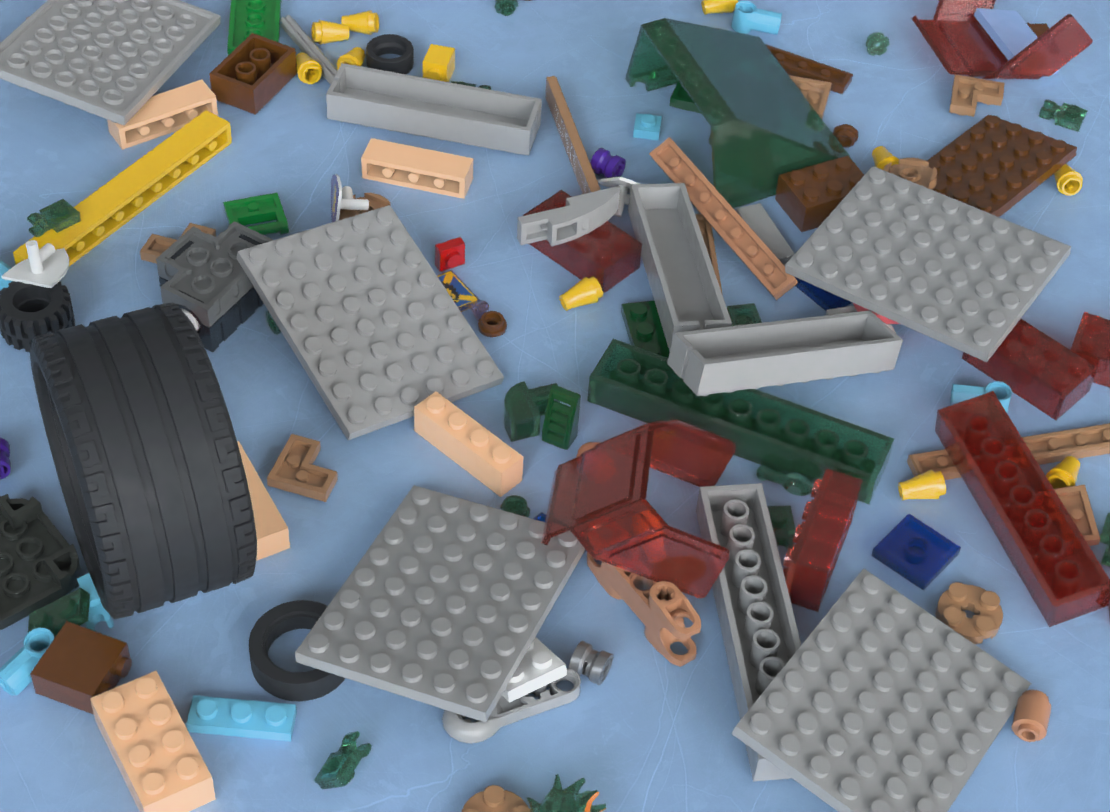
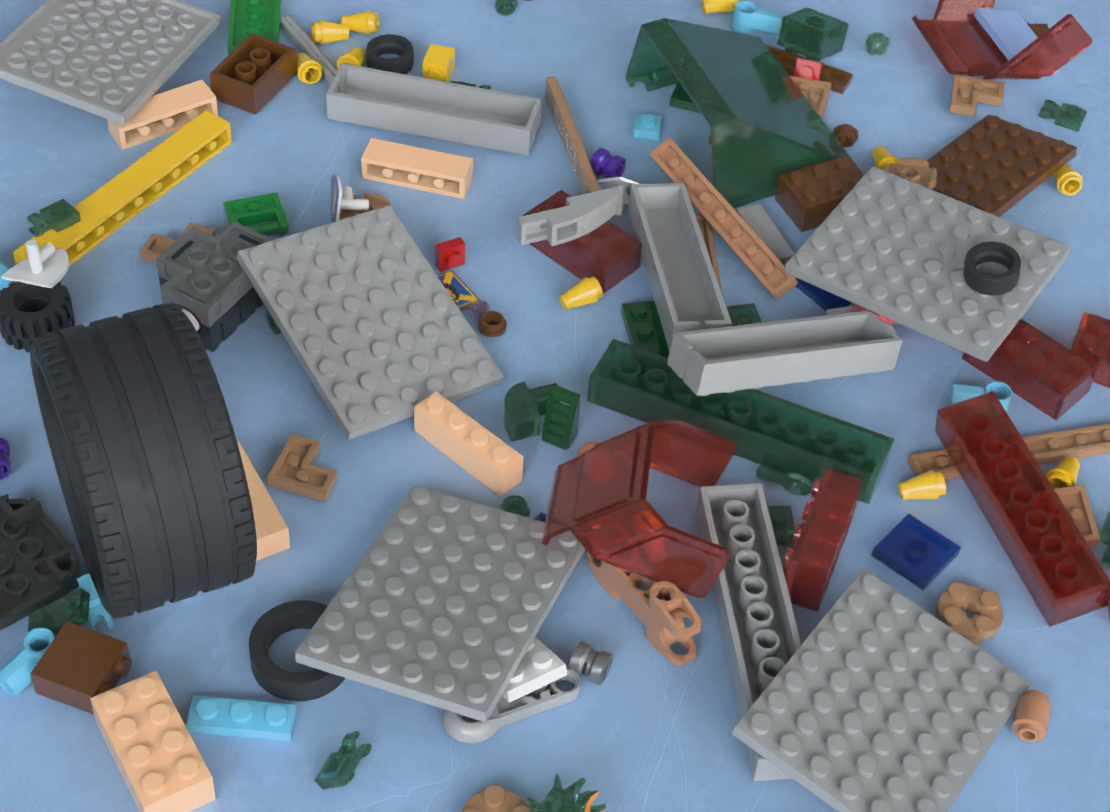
none -> clear green brick [777,7,849,61]
none -> plate [794,57,824,81]
none -> black tyre [963,241,1021,296]

